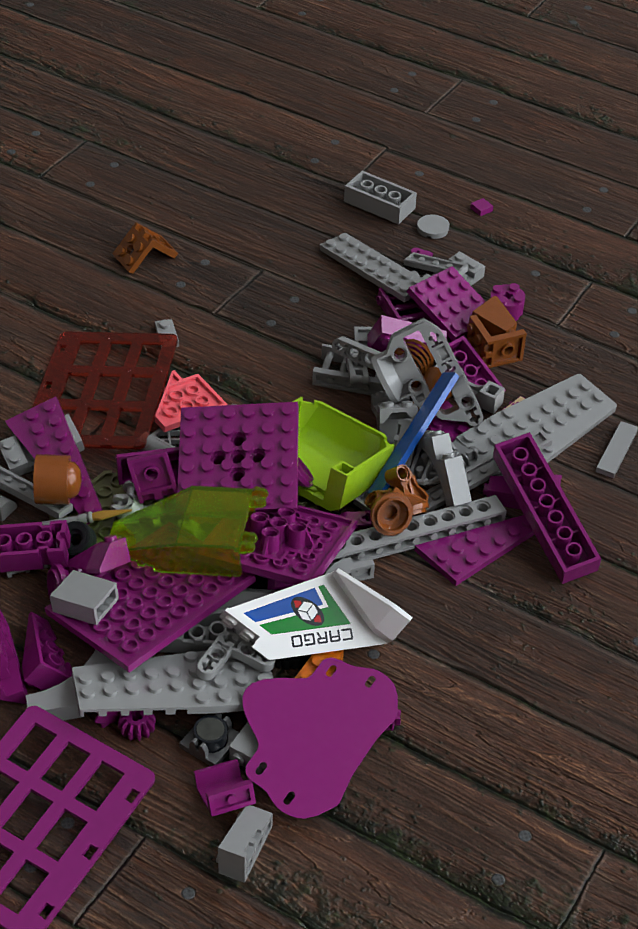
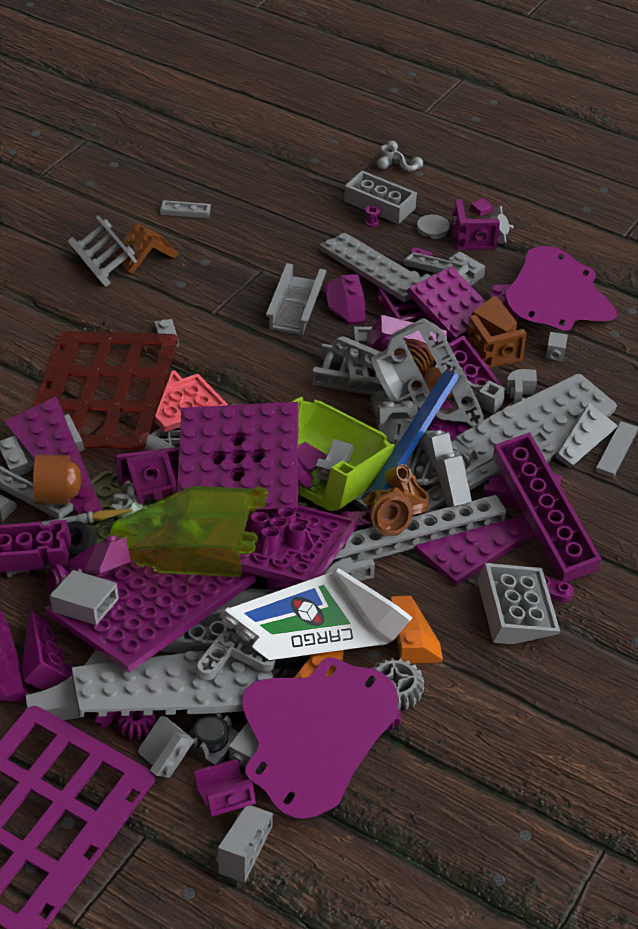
none -> light grey fence [68,215,137,287]
none -> light grey bracket [138,716,195,778]
none -> light grey tile [160,200,211,218]
none -> piece [266,263,326,335]
none -> magenta piece [298,442,328,472]
none -> light grey arch [316,439,354,482]
none -> magenta wedge [324,274,366,325]
none -> magenta bush [365,205,380,227]
none -> light grey gear [366,657,424,711]
none -> light grey piece [377,141,423,172]
none -> orange wedge [391,596,443,664]
none -> magenta bracket [450,199,500,250]
none -> light grey slope [477,563,560,644]
none -> light grey piece [489,206,514,244]
none -> magenta piece [505,246,617,331]
none -> light grey brick [506,369,537,404]
none -> magenta plate [544,576,574,603]
none -> light grey brick [546,332,568,361]
none -> light grey wing [555,403,618,468]

